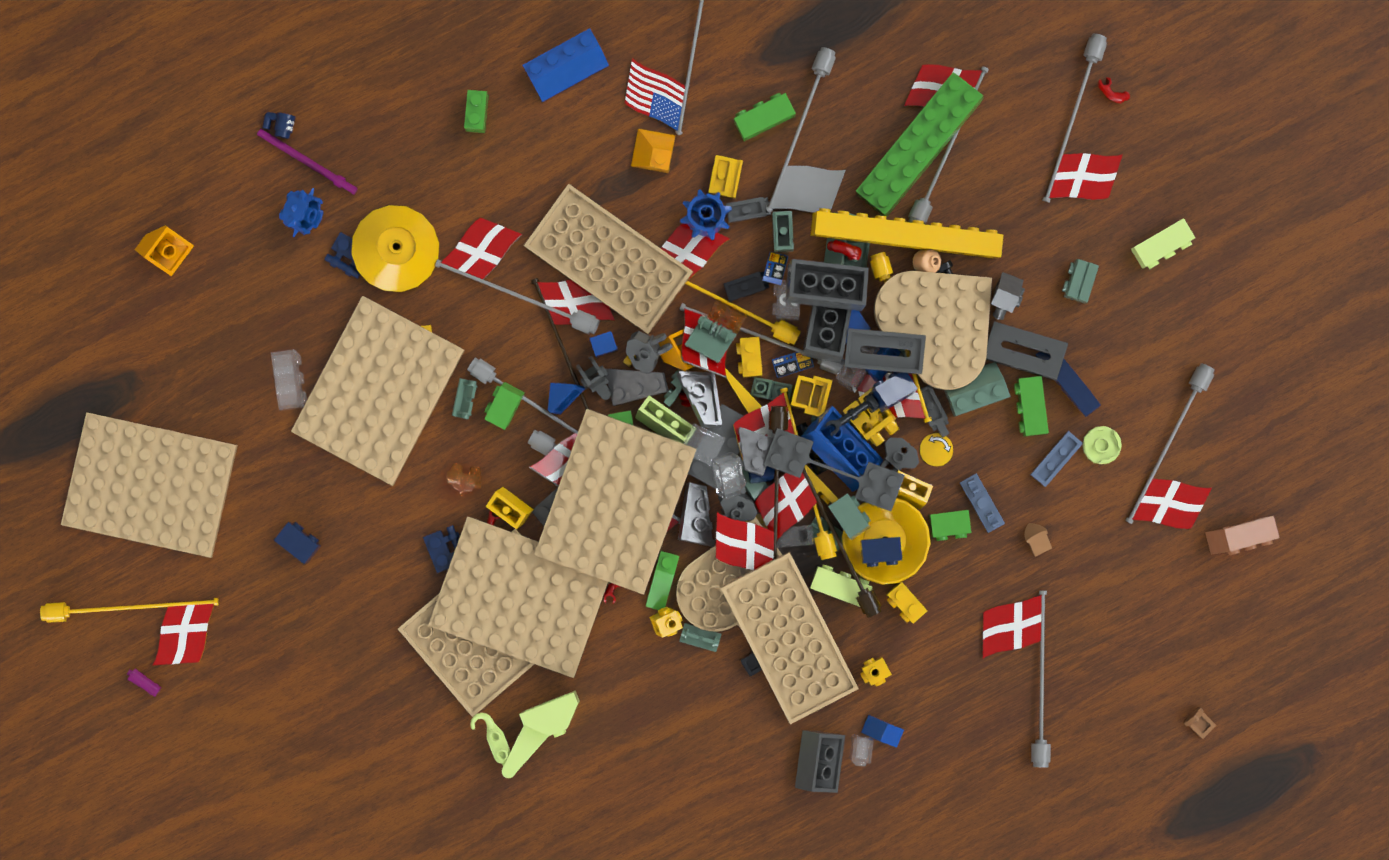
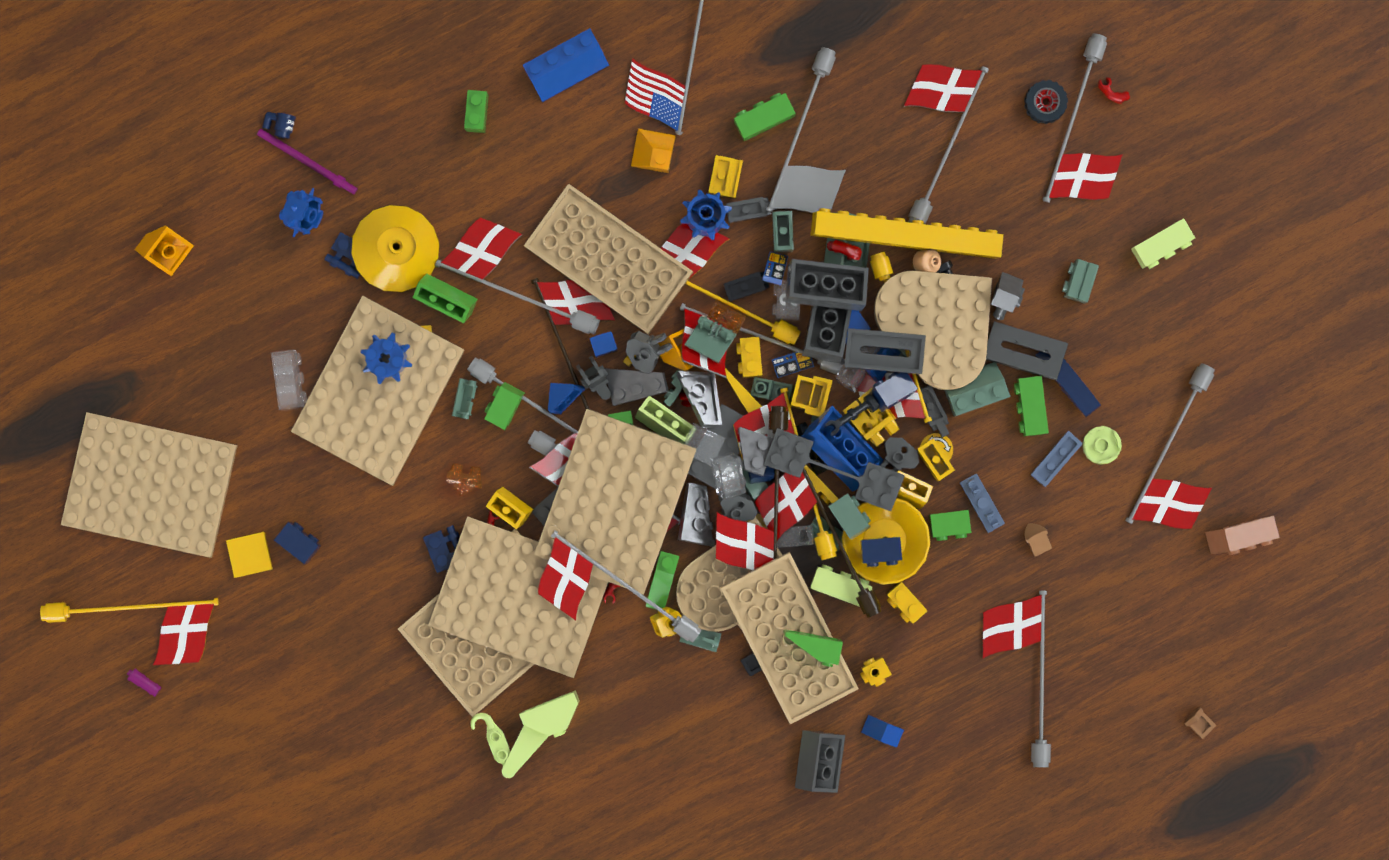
clear brick [849,735,874,766] -> none
bright green brick [856,72,983,217] -> none
none -> yellow tile [226,532,273,578]
none -> blue brick [360,332,412,384]
none -> bright green brick [413,274,478,323]
none -> flag [538,530,701,643]
none -> bright green slope [783,629,843,667]
none -> yellow brick [916,438,955,481]
none -> black wheel [1024,80,1068,124]

